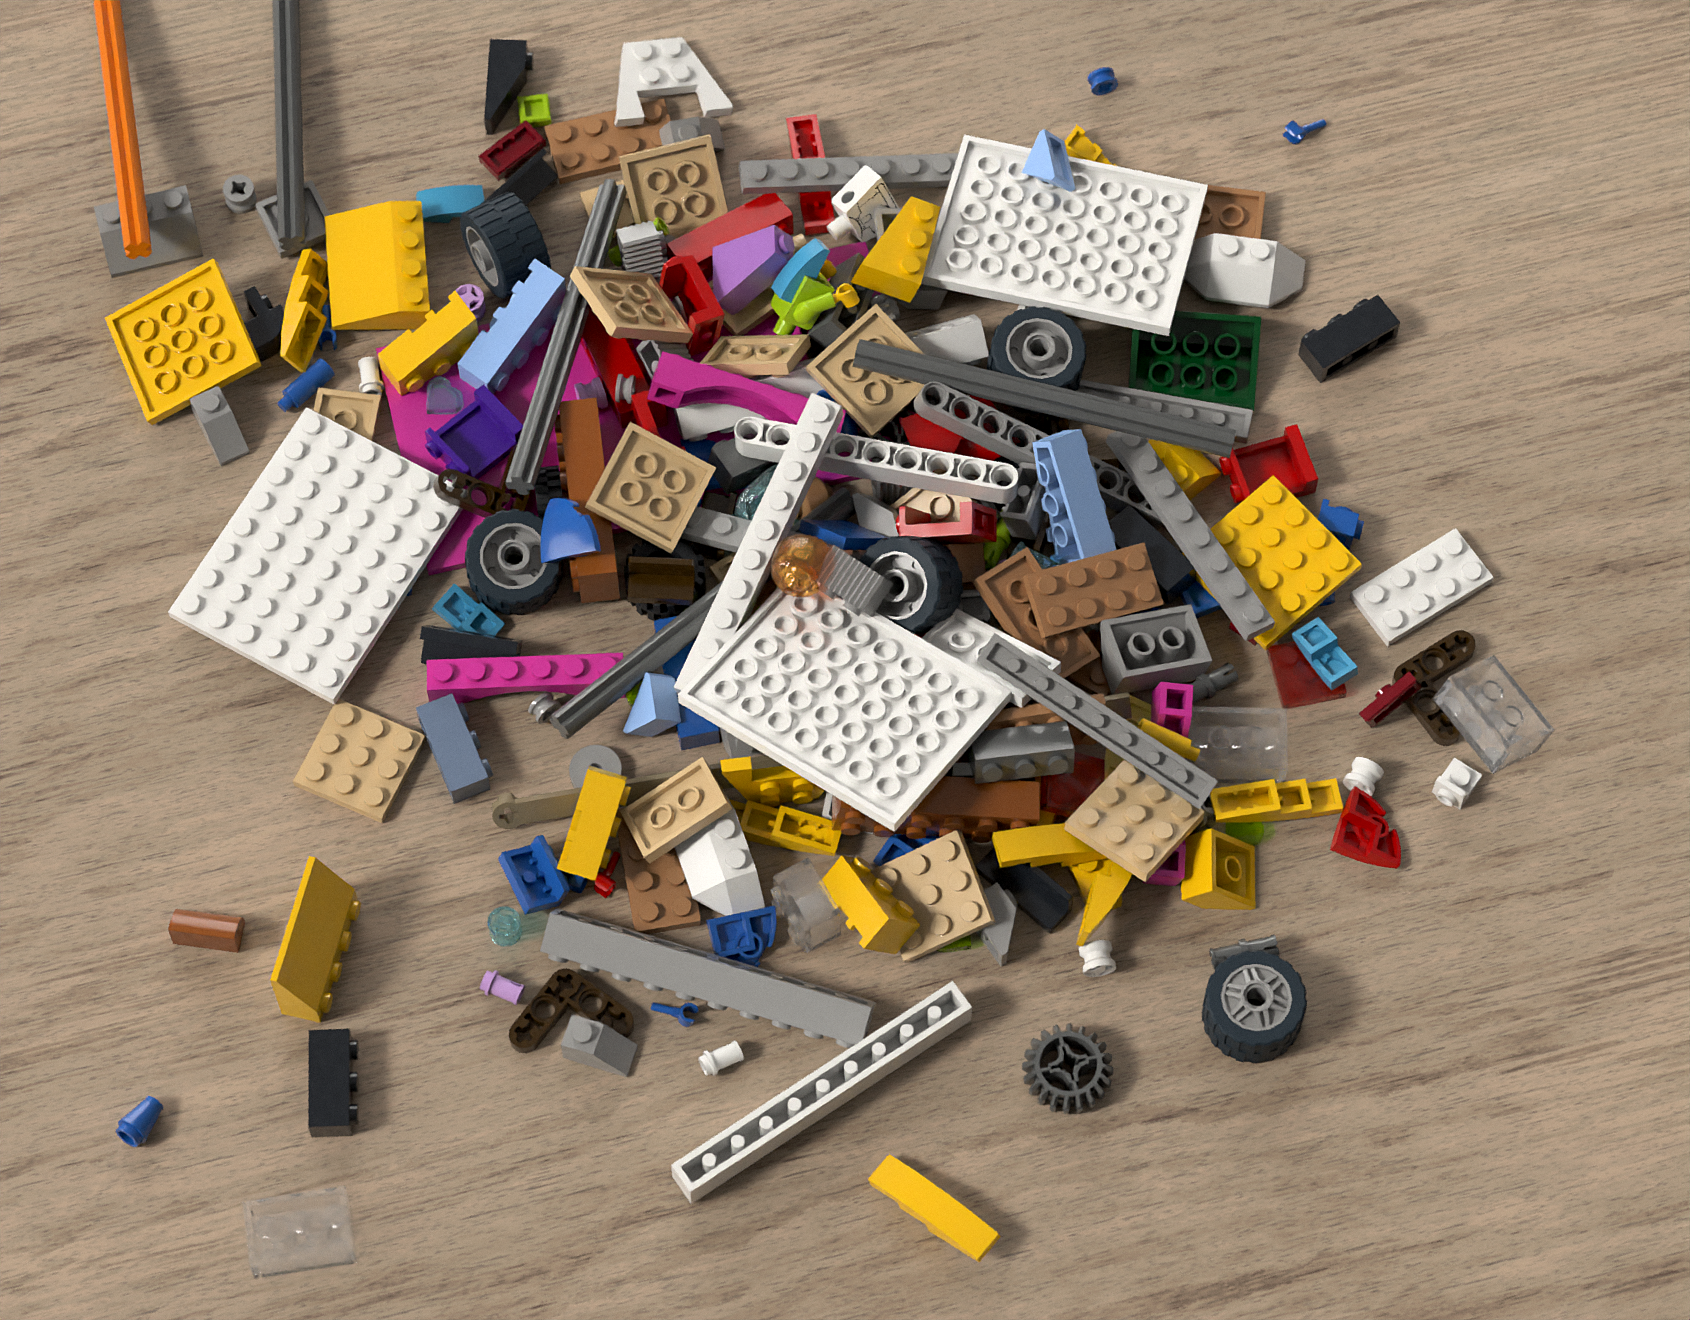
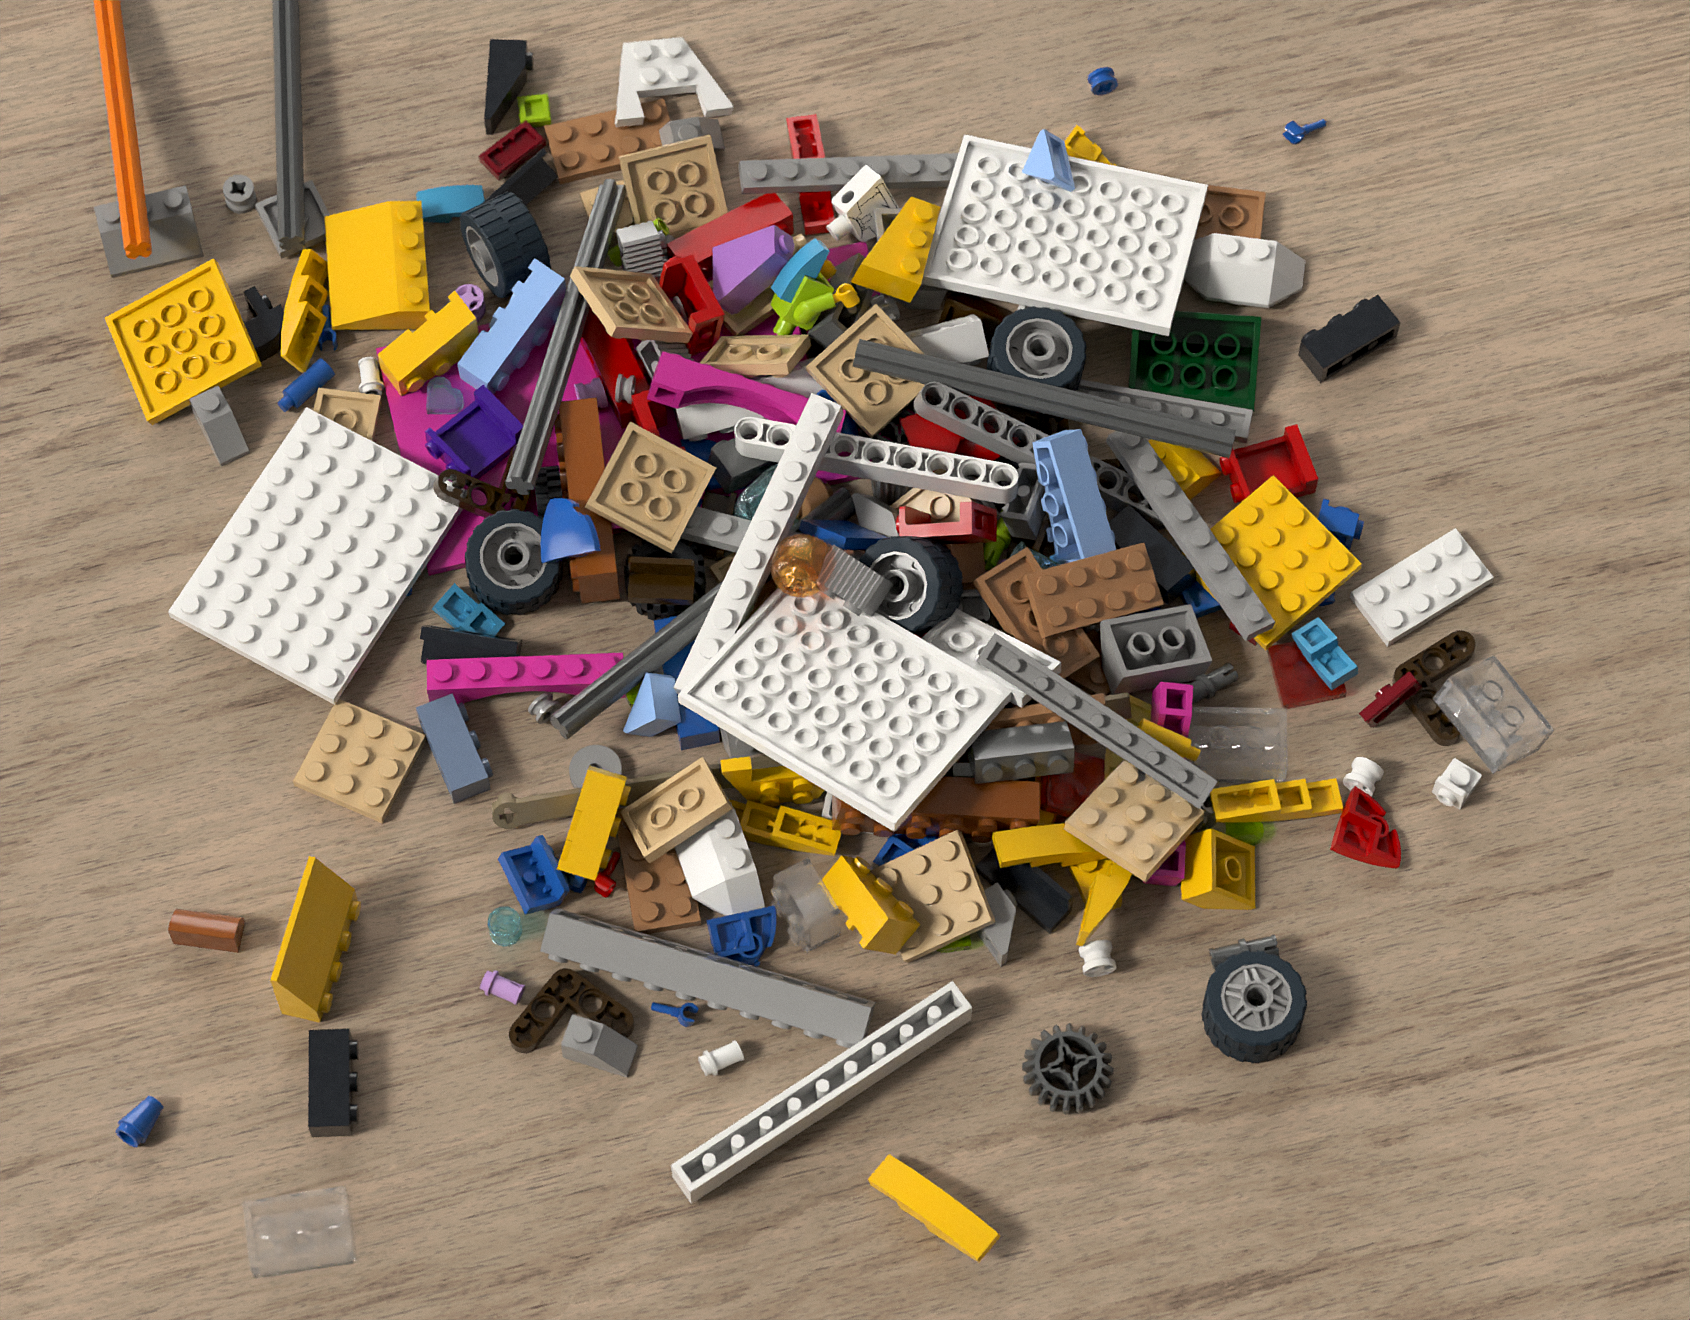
none -> dark brown panel [938,291,1013,348]

